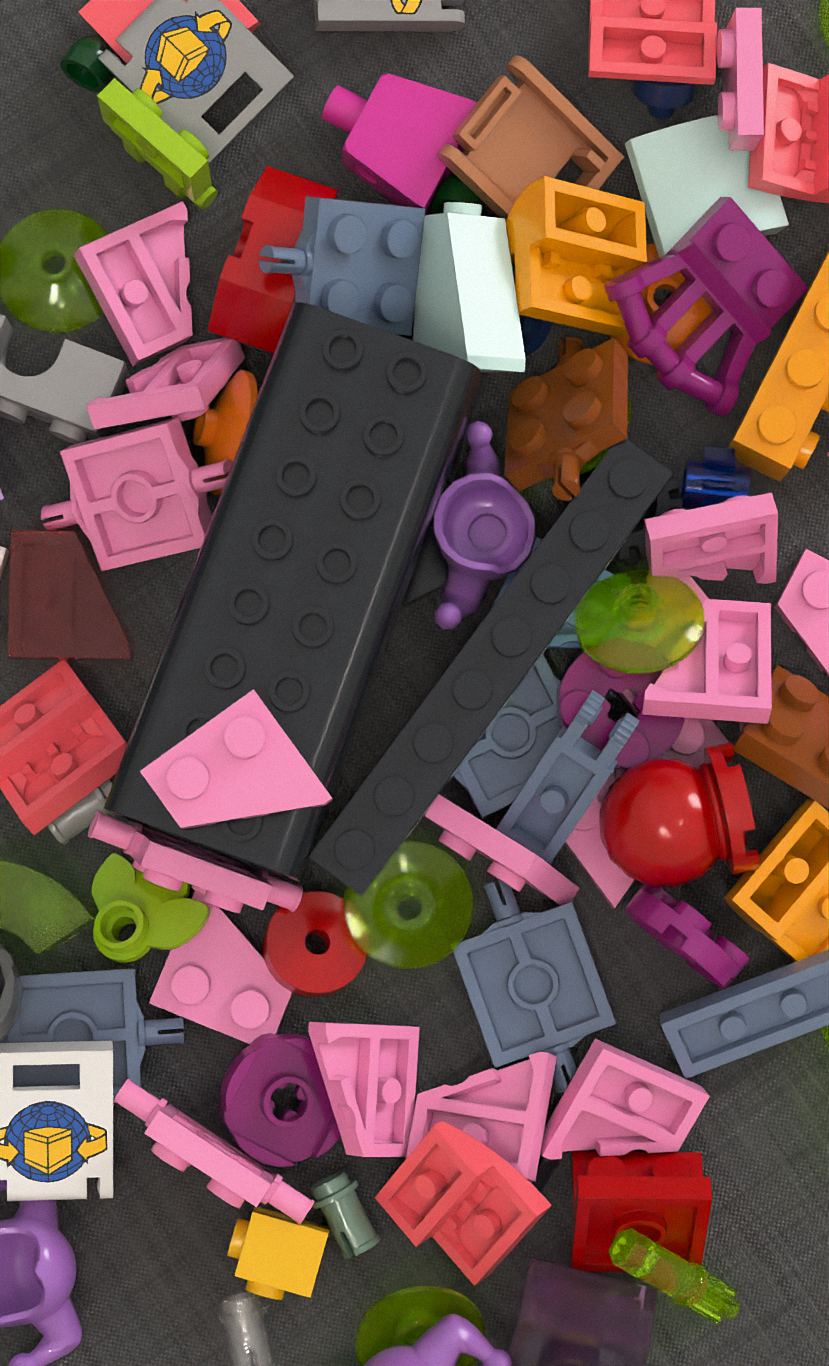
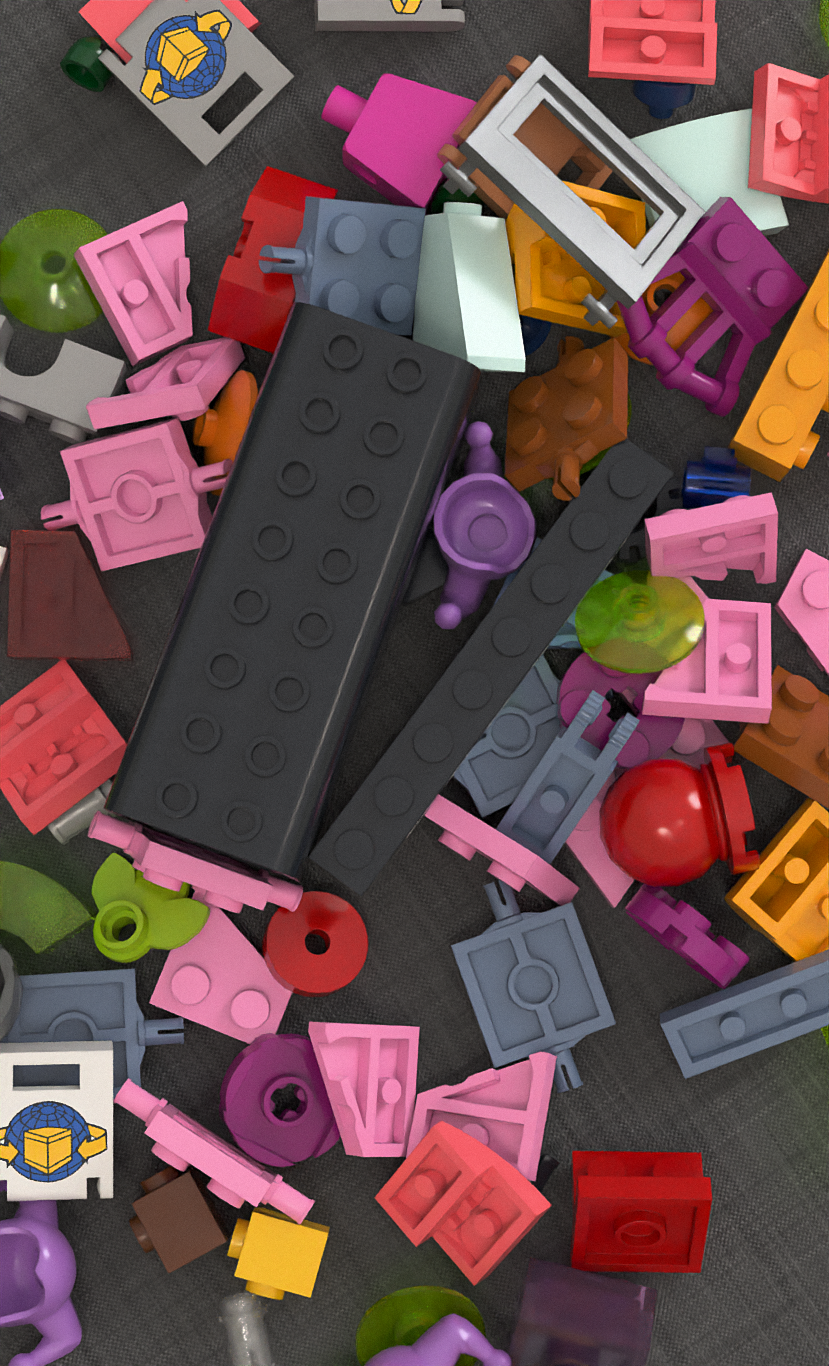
lime plate [97,78,218,210] -> none
bright pink wing [140,689,333,829] -> none
sand green pin [310,1170,381,1259] -> none
clear neon green dish [344,841,473,969] -> none
bright pink wing [540,1039,710,1160] -> none
clear neon green piece [608,1228,740,1325] -> none
bright pink wing [717,8,764,151] -> none
none -> reddish brown brick [129,1165,231,1274]
none -> piece [440,54,705,329]

